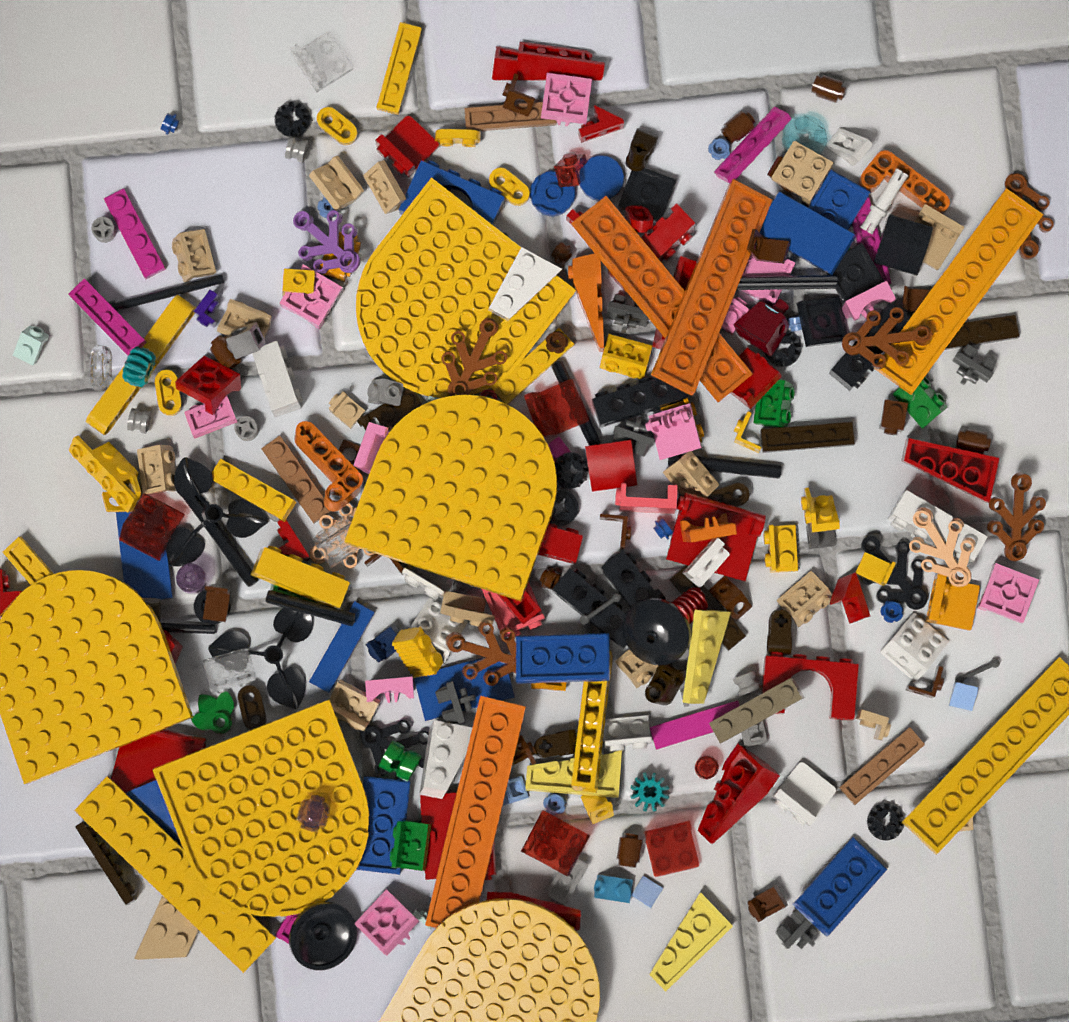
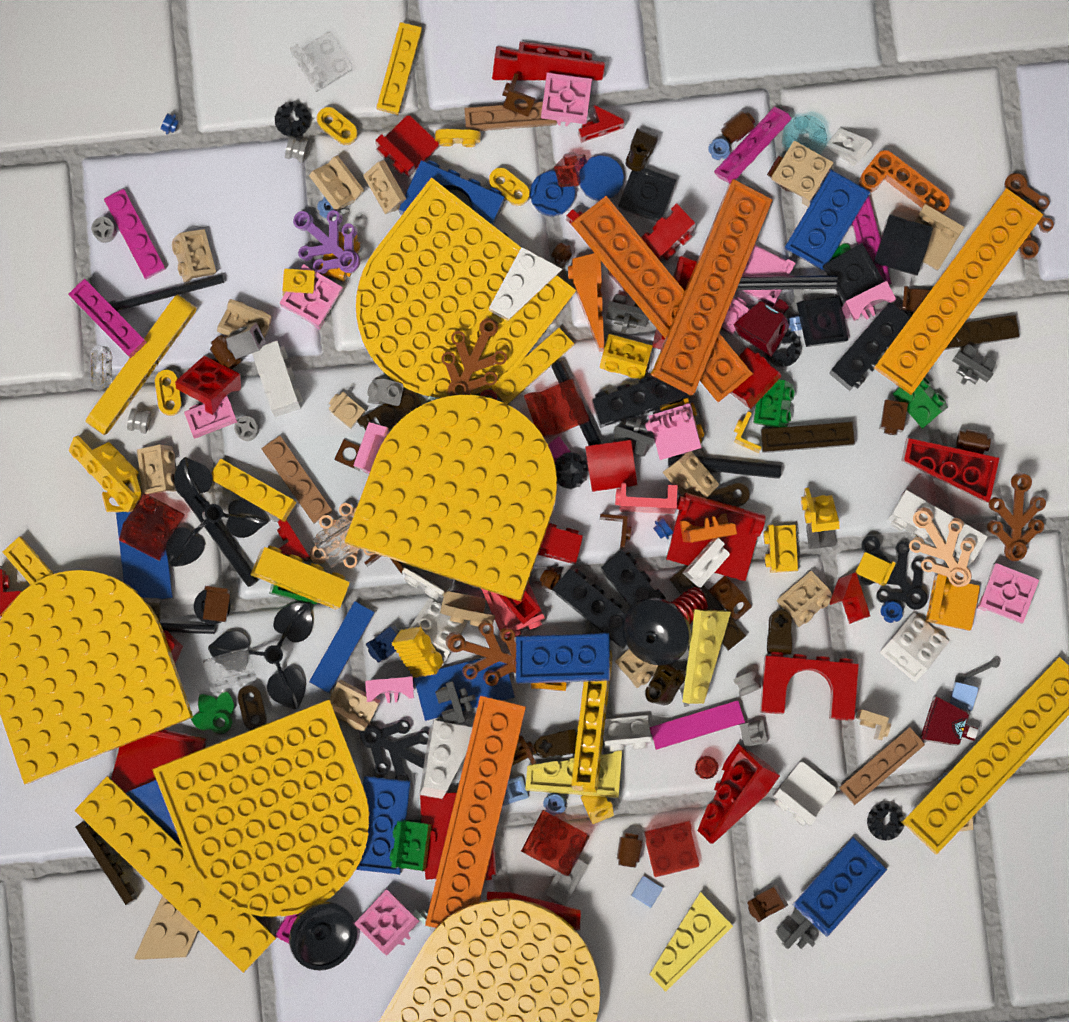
light aqua bracket [13,326,49,365] -> none
teal gear [122,346,156,387] -> none
clear purple head [176,563,208,595] -> none
dark purple bracket [194,289,220,328] -> none
black axle [265,590,356,626] -> none
orange beam [294,421,363,512] -> none
head [297,795,330,832] -> none
green wheel [379,740,422,782] -> none
reddish brown plate [546,331,568,354] -> none
black gear [549,489,578,526] -> none
dark grey hinge [580,593,621,625] -> none
dark azure bracket [594,875,633,903] -> none
red plate [625,205,653,233] -> none
teal gear [630,773,669,812] -> none
dark tan arch [709,678,805,744] -> none
reddish brown bracket [747,229,790,264] -> none
blue tile [759,192,856,275] -> none
reddish brown brick [811,75,847,103] -> none
dark orange plant [842,307,932,369] -> none
white pin [860,168,909,235] -> none
reddish brown bracket [906,666,944,698] -> none
none -> dark red torso [920,697,979,746]

